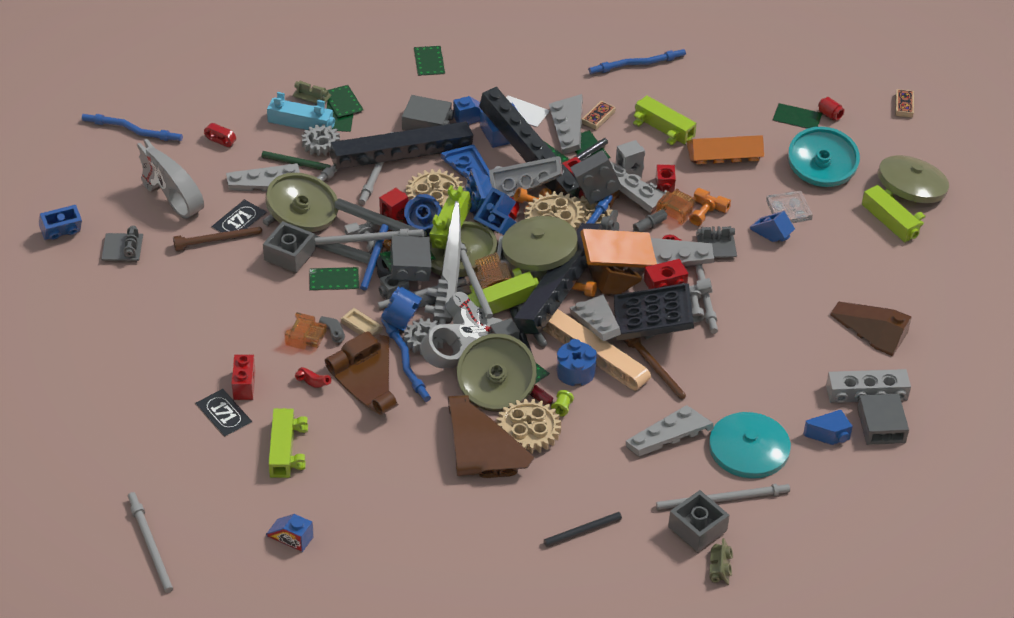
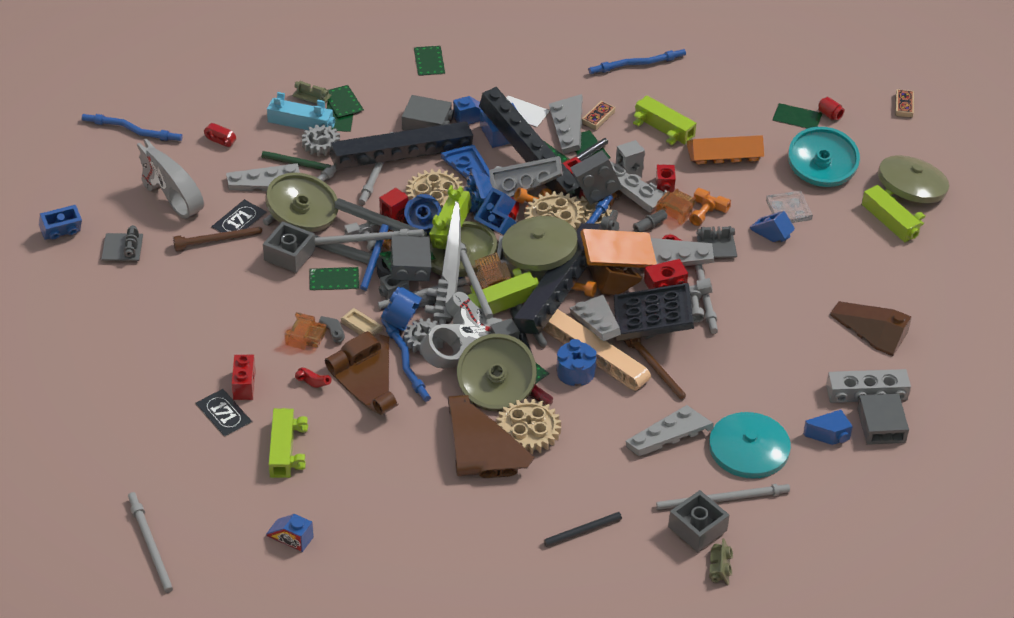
lime bush [551,390,574,416] -> none

